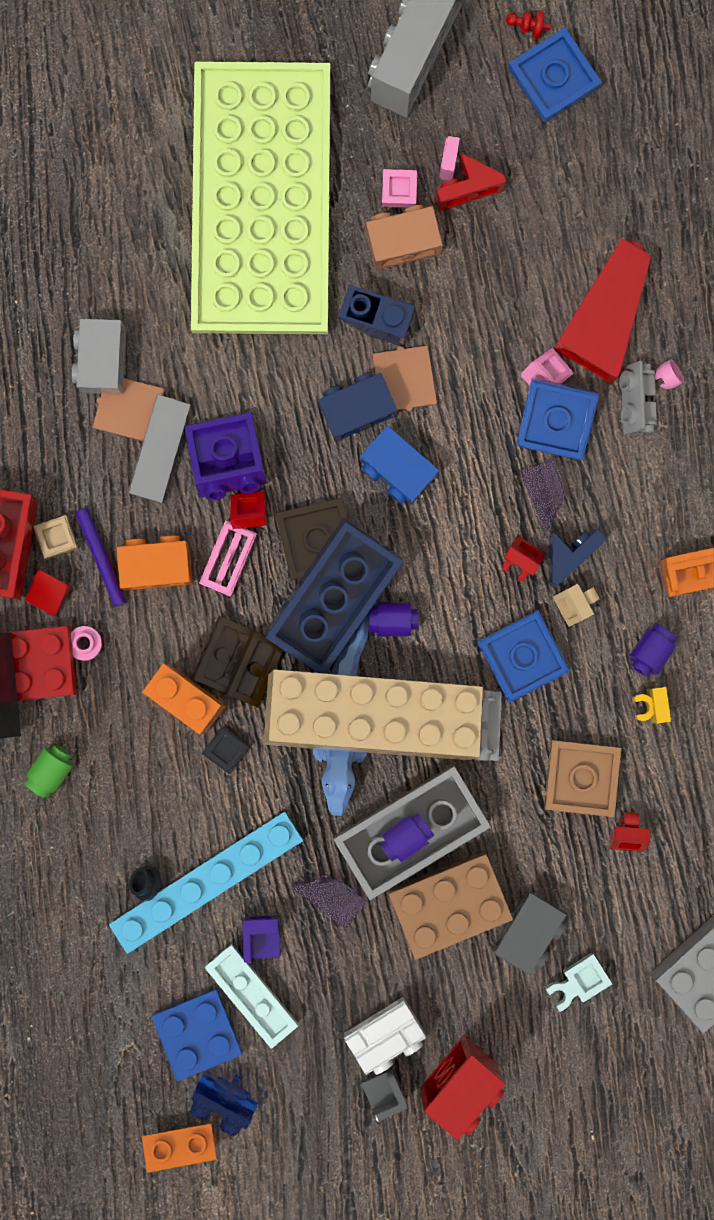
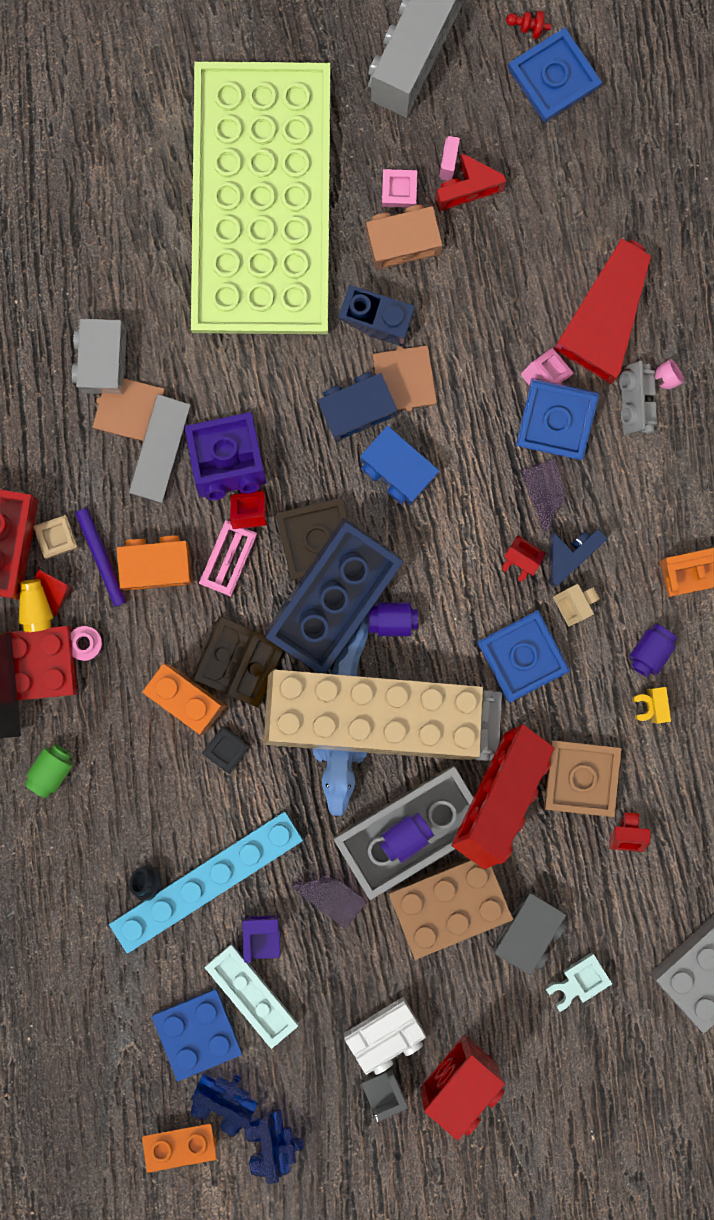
none -> yellow cone [19,579,53,632]
none -> clear blue hips [244,1110,304,1184]
none -> red brick [451,724,555,869]

